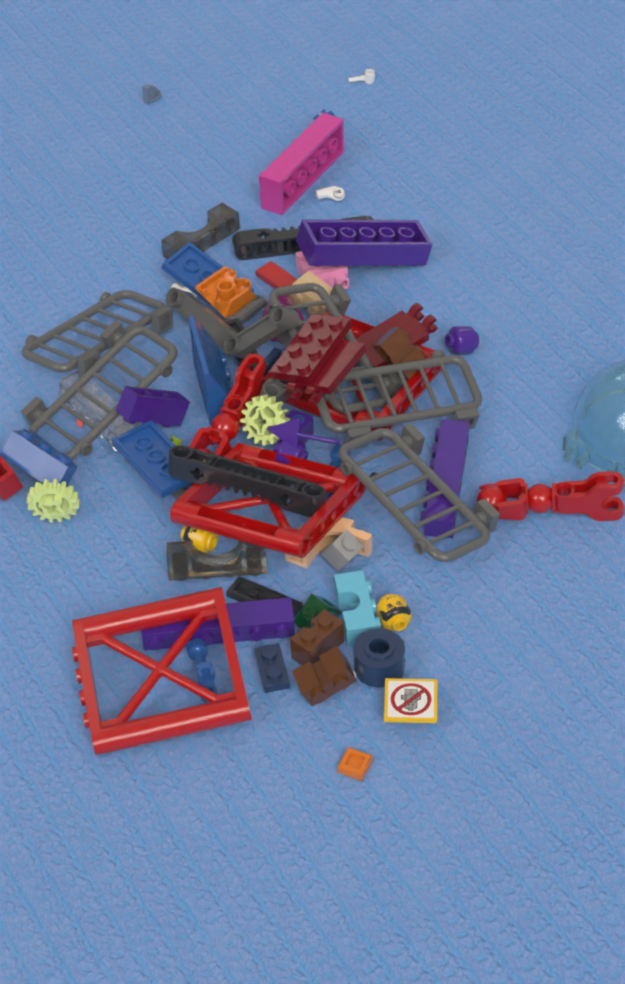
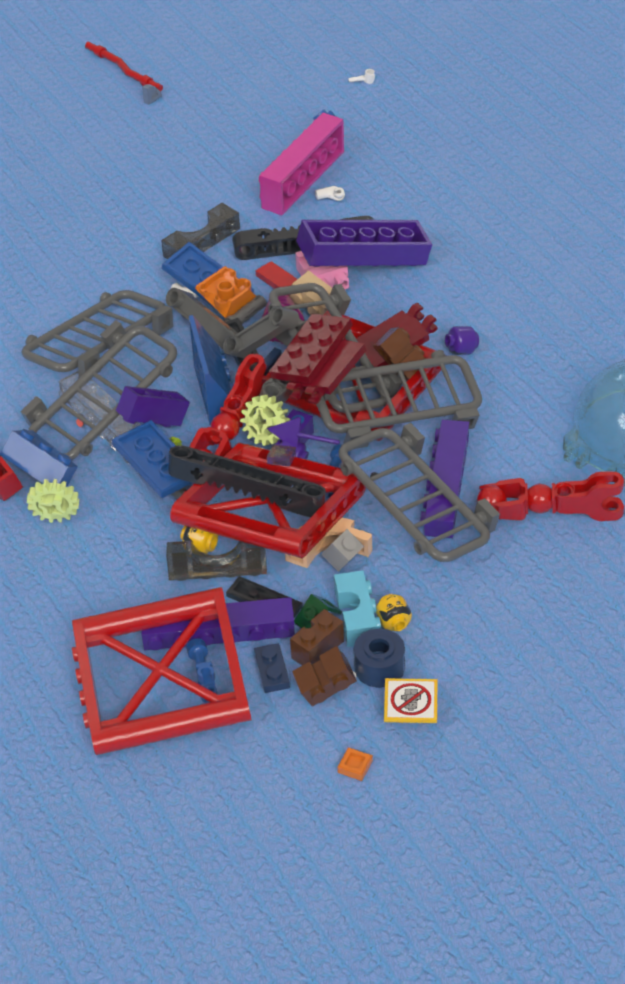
none -> red bar [85,41,163,91]
none -> clear purple tile [267,445,296,466]

